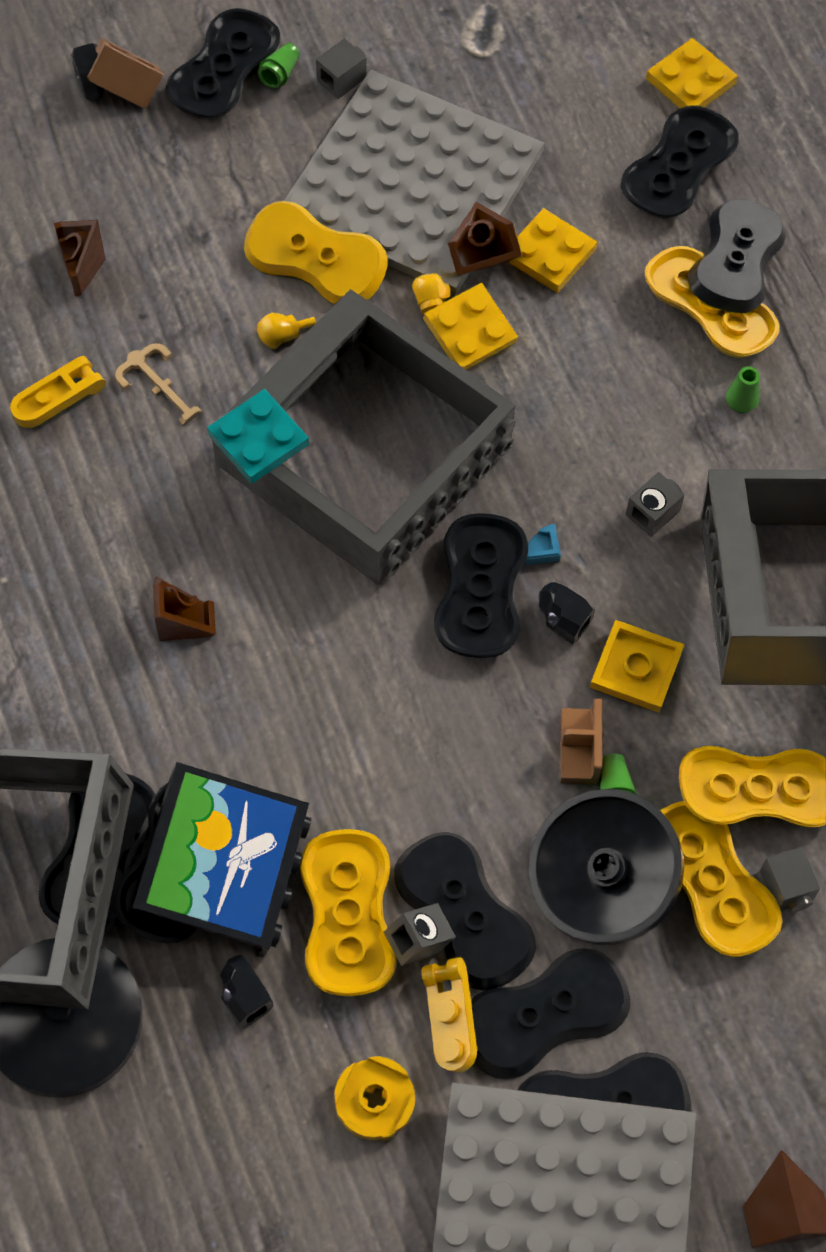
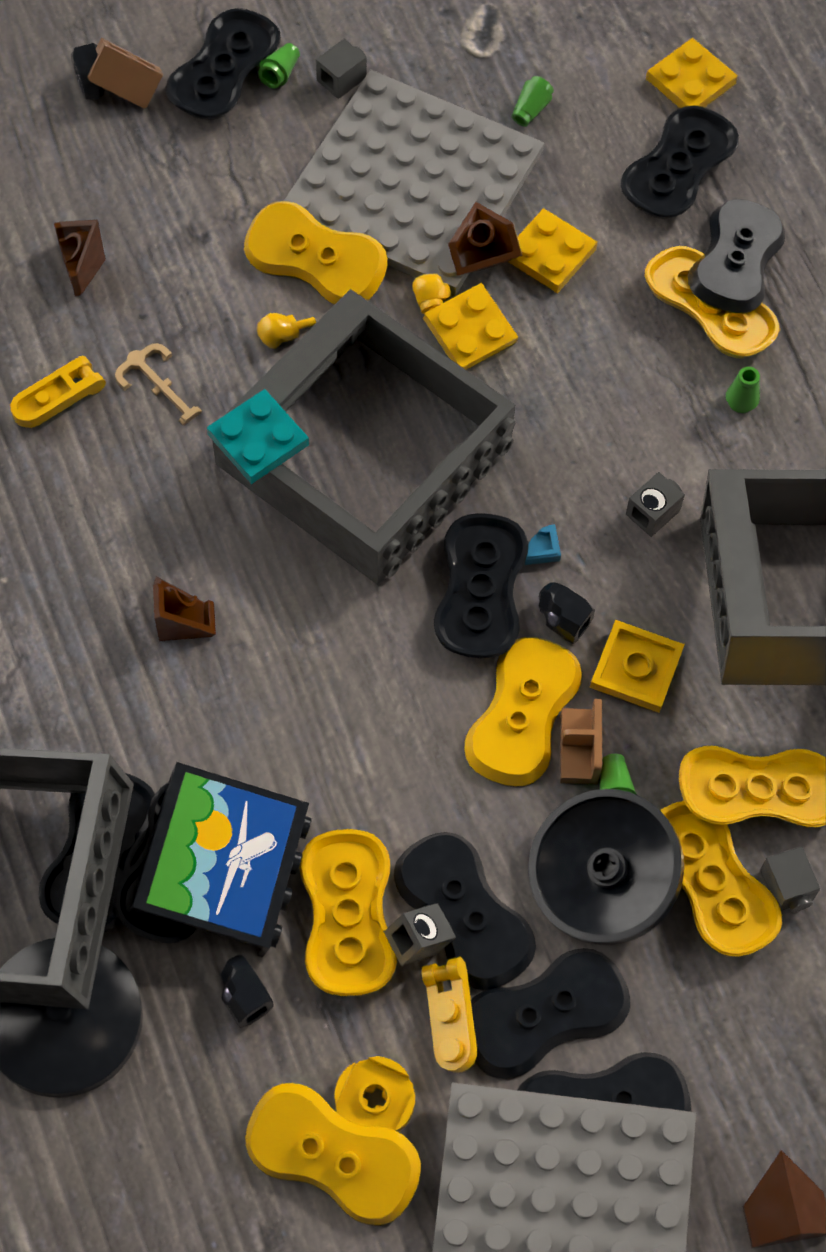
none -> yellow plate [246,1083,421,1225]
none -> yellow plate [464,637,582,787]
none -> bright green cone [511,76,554,127]

